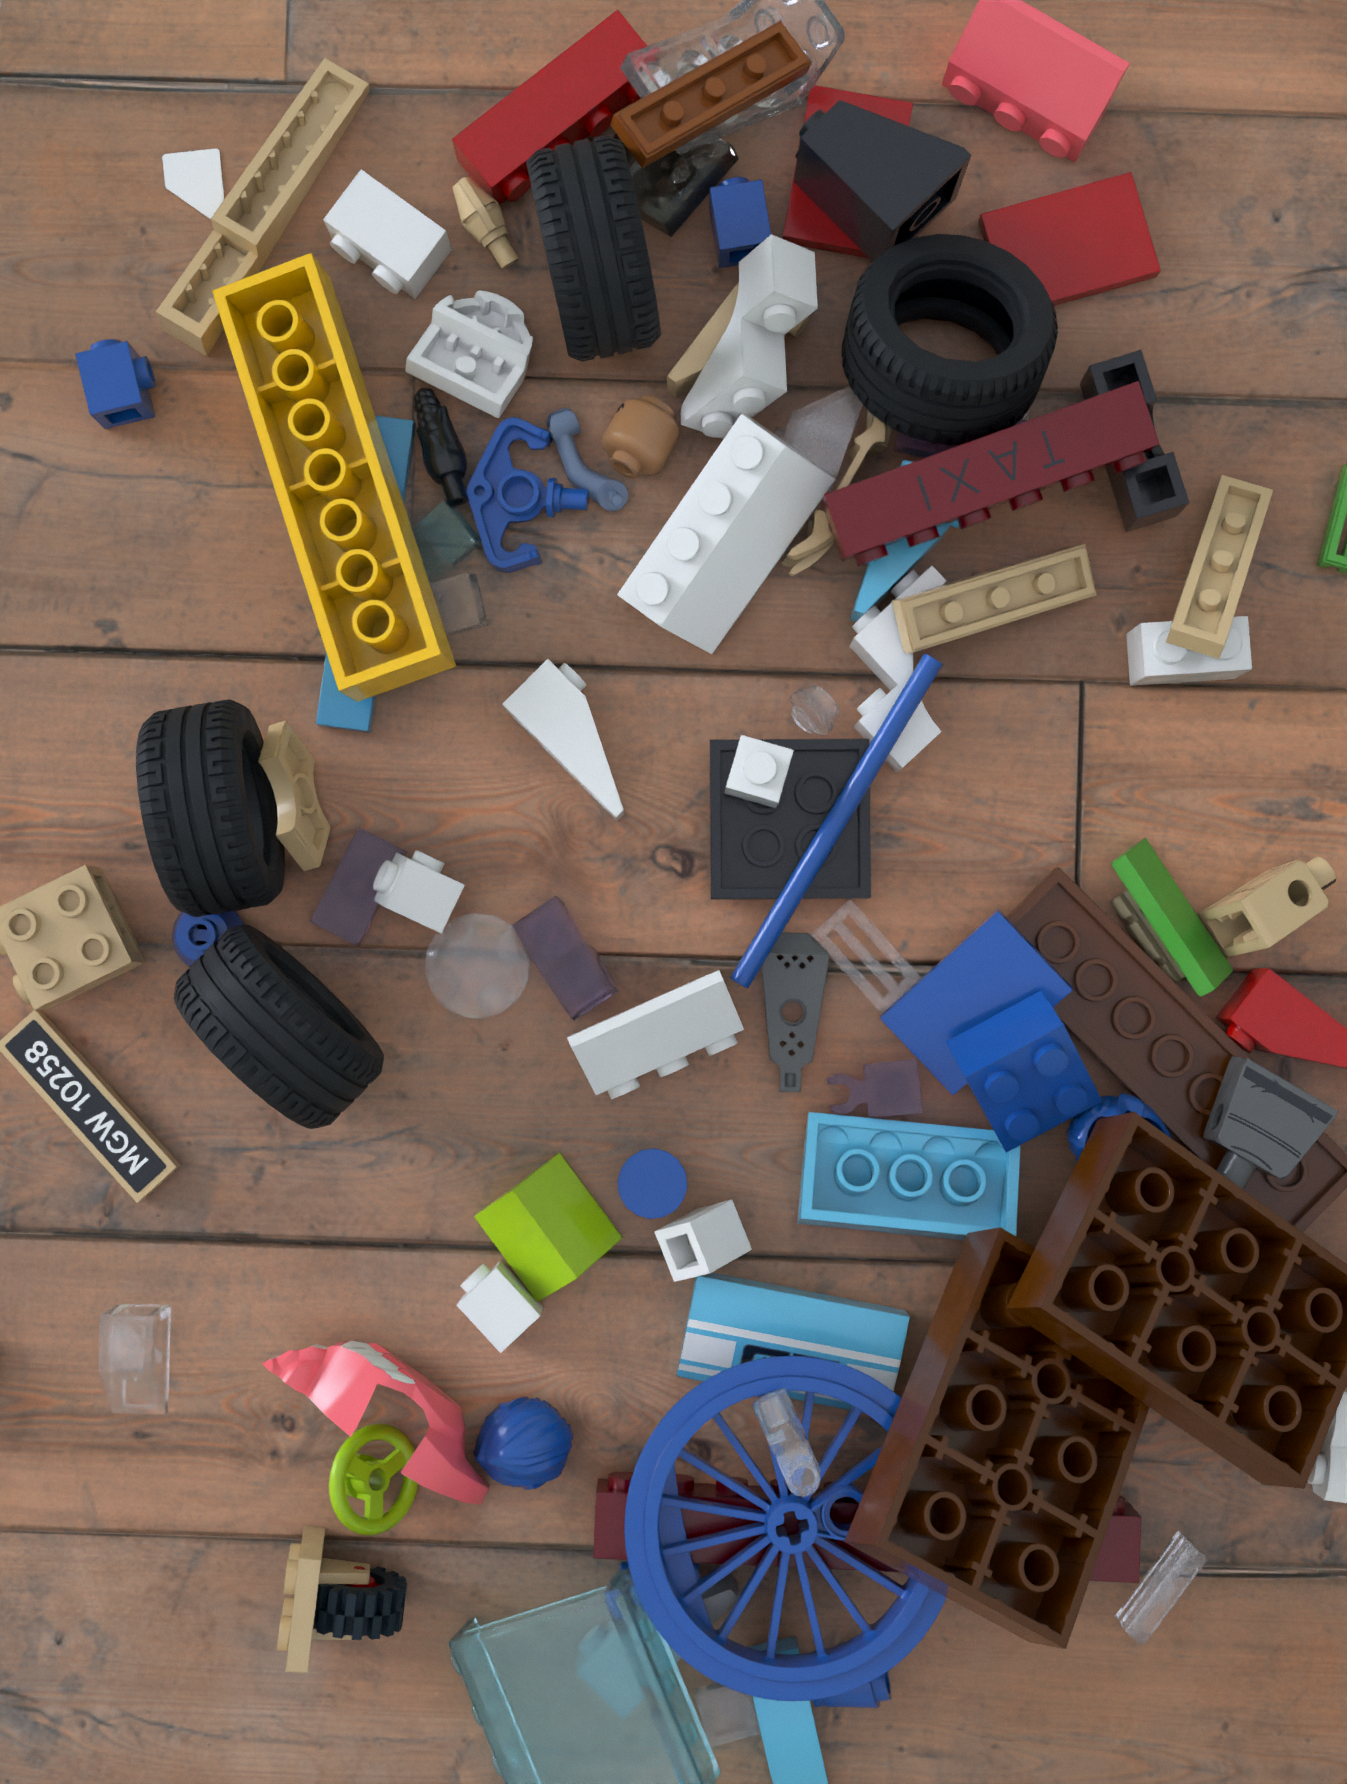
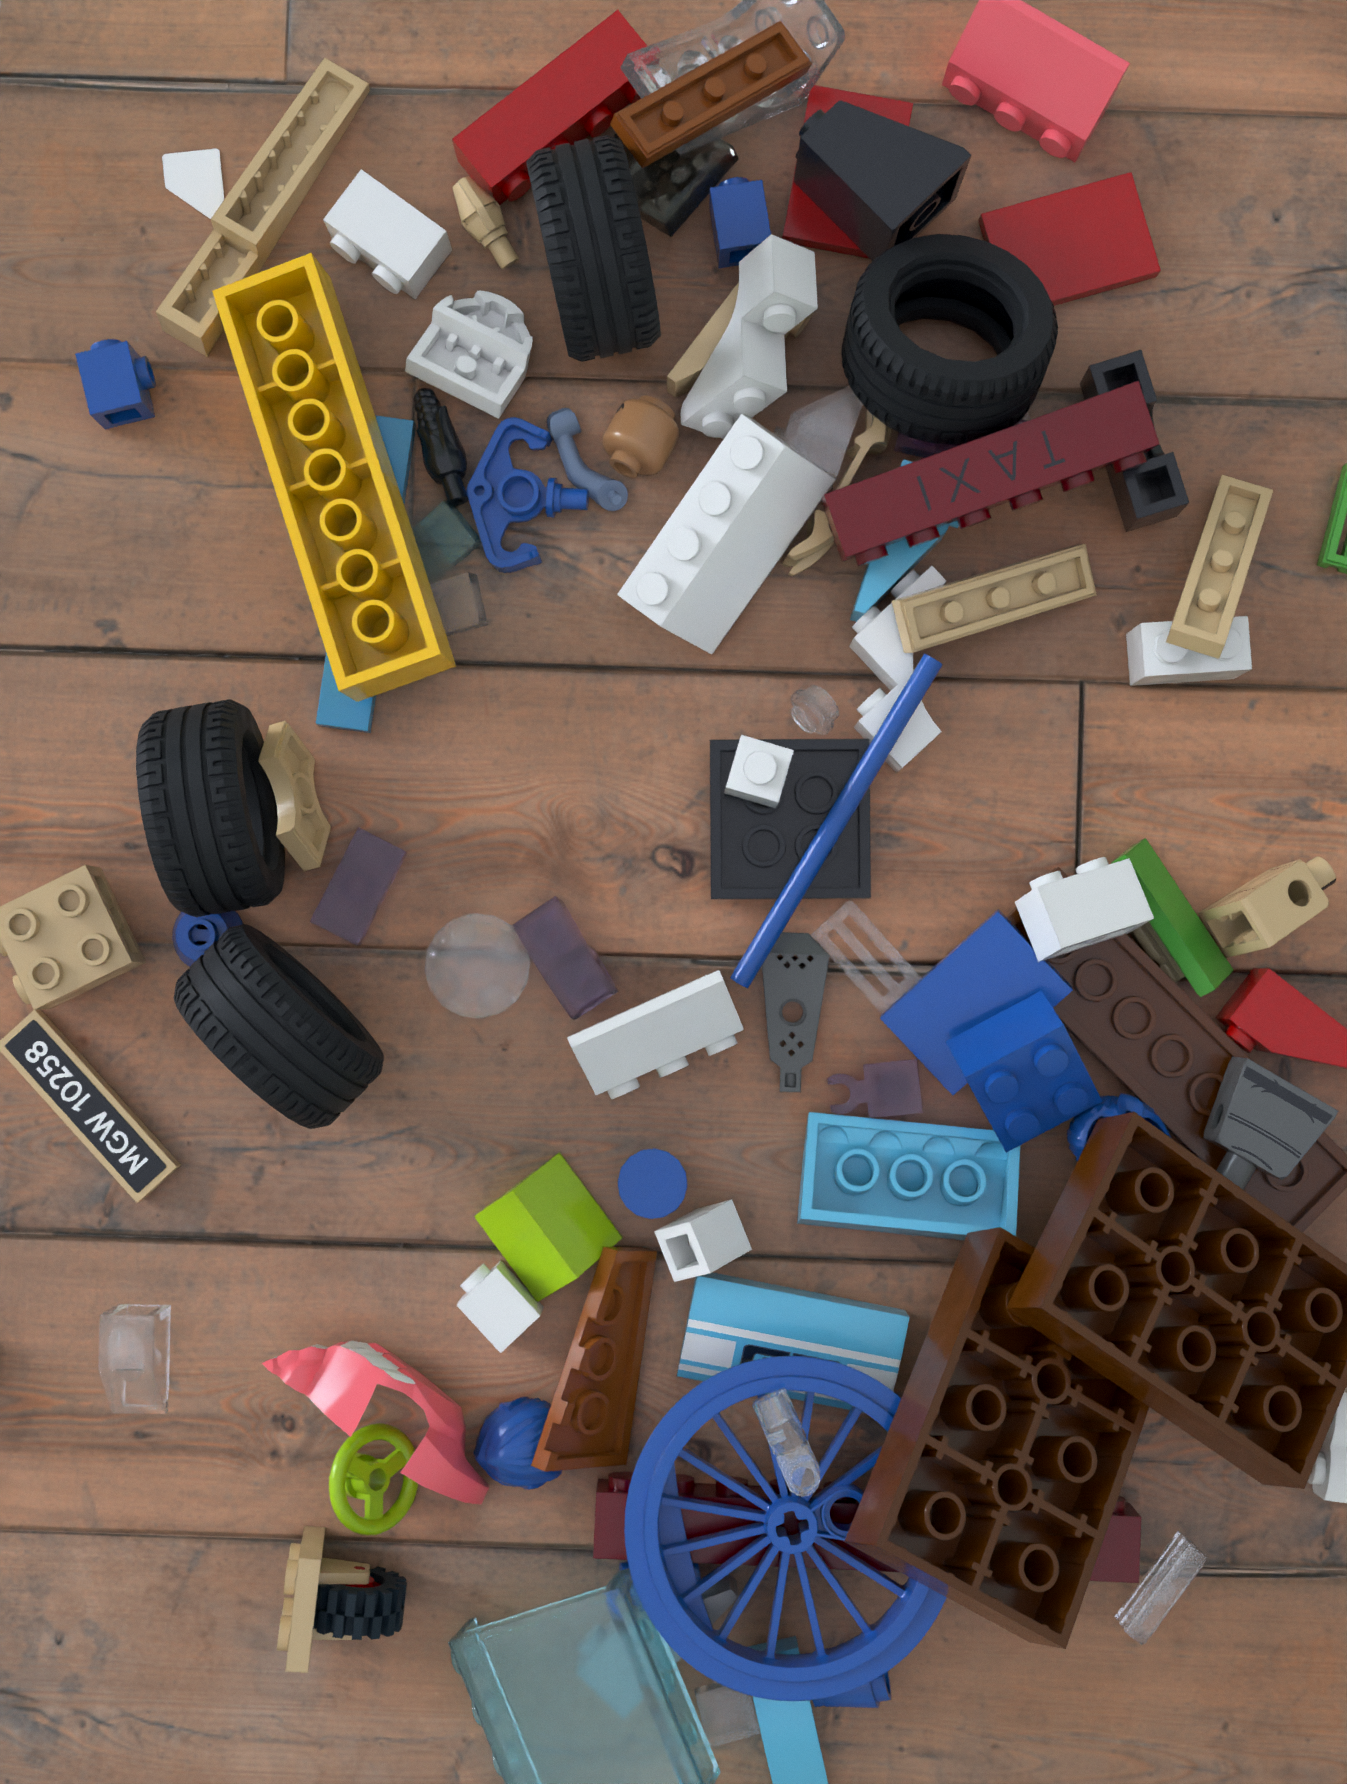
white brick [373,850,465,933] -> none
white slope [502,659,625,822] -> none
none -> dark orange wing [531,1247,657,1472]
none -> white brick [1015,857,1154,962]

